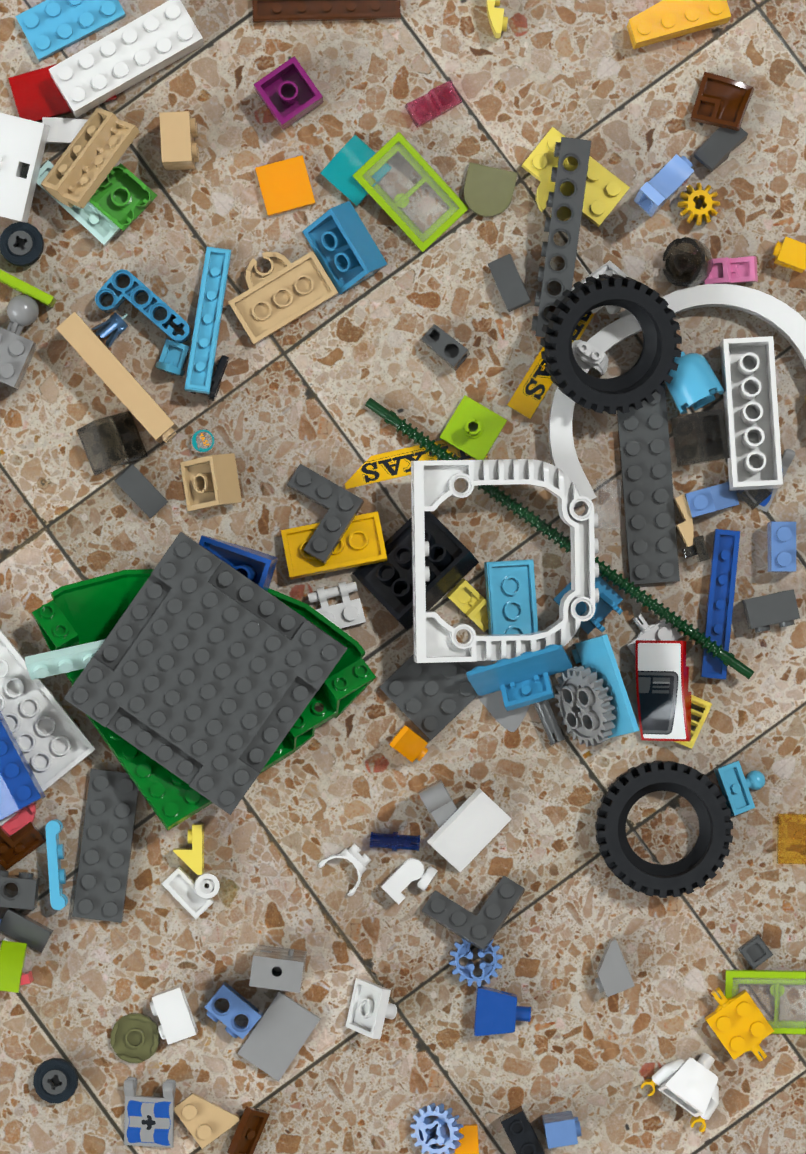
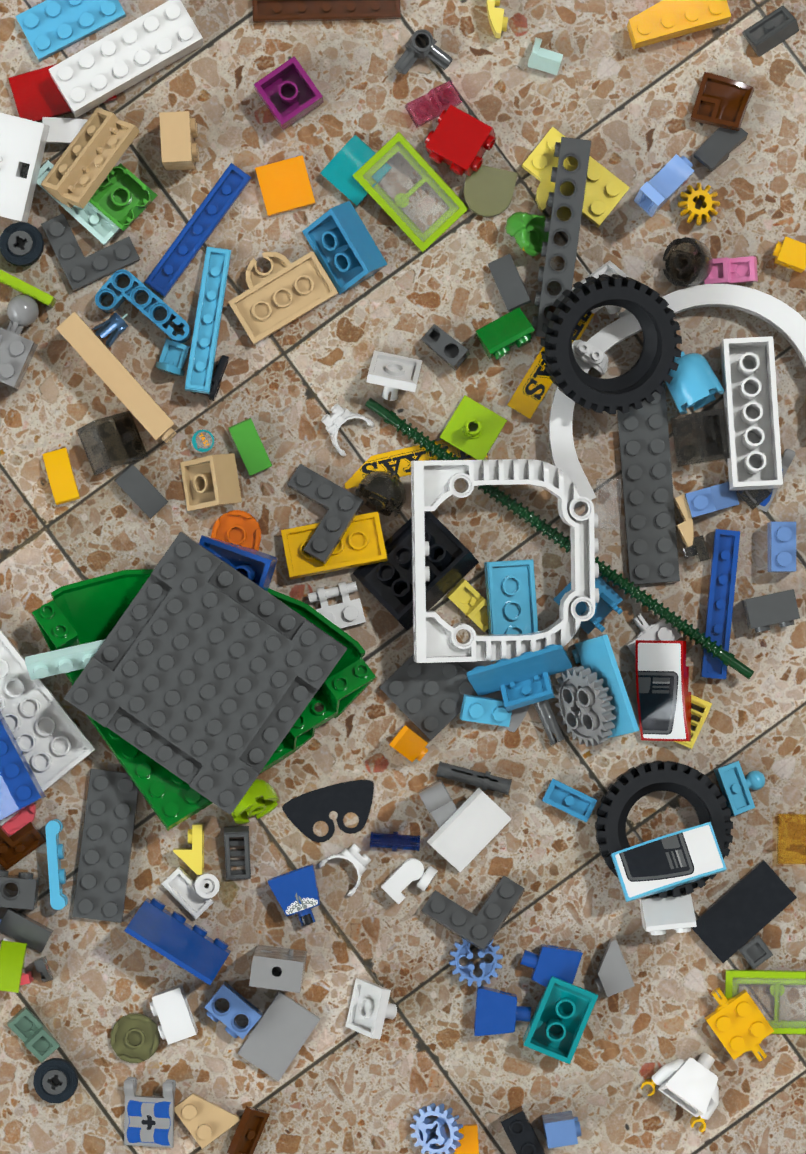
none -> sand green slope [7,1006,60,1063]
none -> dark grey tile [34,956,53,982]
none -> dark grey plate [41,214,141,292]
none -> yellow slope [42,447,80,505]
none -> blue slope [124,898,231,985]
none -> blue tile [144,163,252,297]
none -> orange tile [211,510,262,551]
none -> dark grey slope [224,826,251,880]
none -> bright green slope [228,418,272,476]
none -> lime cylinder [231,779,279,824]
none -> blue torso [268,864,320,926]
none -> black piece [282,780,374,843]
none -> white helmet [321,403,374,457]
none -> clear smoke cylinder [355,470,406,517]
none -> white tile [366,350,422,401]
none -> dark grey axle [394,29,453,75]
none -> red brick [425,104,496,176]
none -> dark grey pin [436,761,512,795]
none -> medium azure plate [460,694,512,727]
none -> green slope [475,307,535,360]
none -> bright green hair [505,211,549,256]
none -> blue torso [520,944,583,987]
none -> teal slope [523,976,598,1064]
none -> light aqua tile [528,37,563,75]
none -> dark azure plate [542,778,597,823]
none -> slope [611,822,727,902]
none -> white slope [639,893,697,935]
none -> black tile [691,860,797,963]
none -> dark grey slope [742,5,799,57]

